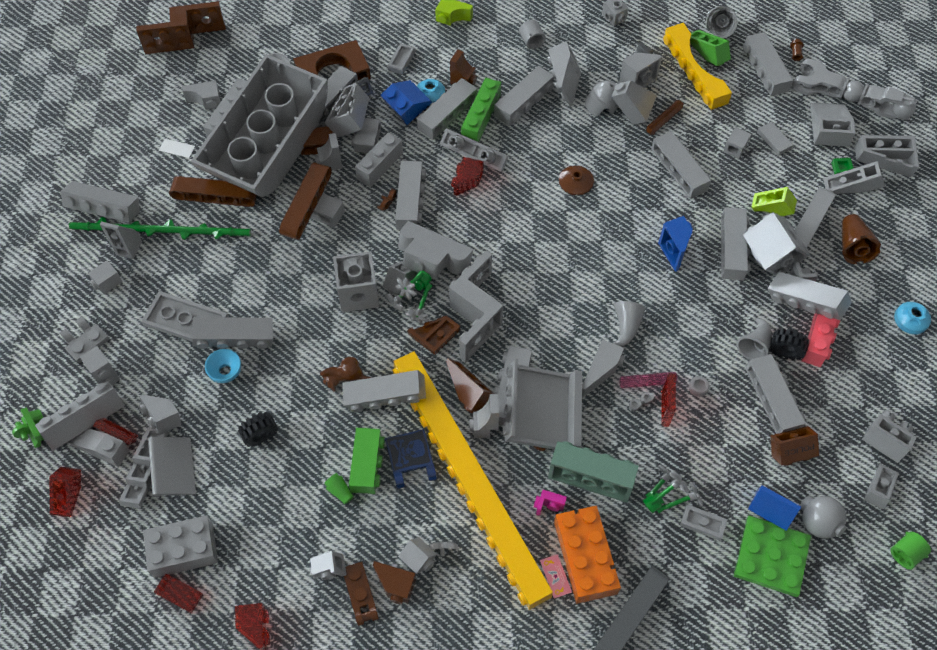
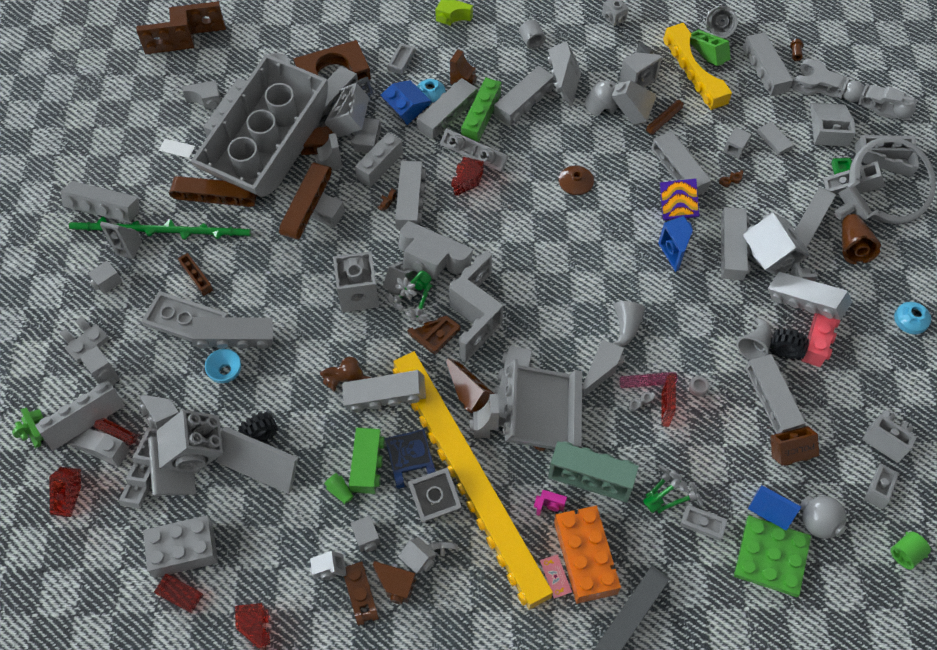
lime arch [751,187,797,216] -> none
none -> light grey brick [157,410,223,473]
none -> reddish brown piece [178,253,213,296]
none -> light grey tile [217,426,298,494]
none -> light grey brick [350,515,380,552]
none -> light grey brick [408,467,462,523]
none -> slope [660,178,700,221]
none -> reddish brown piece [719,170,744,187]
none -> light grey brick [834,137,936,224]

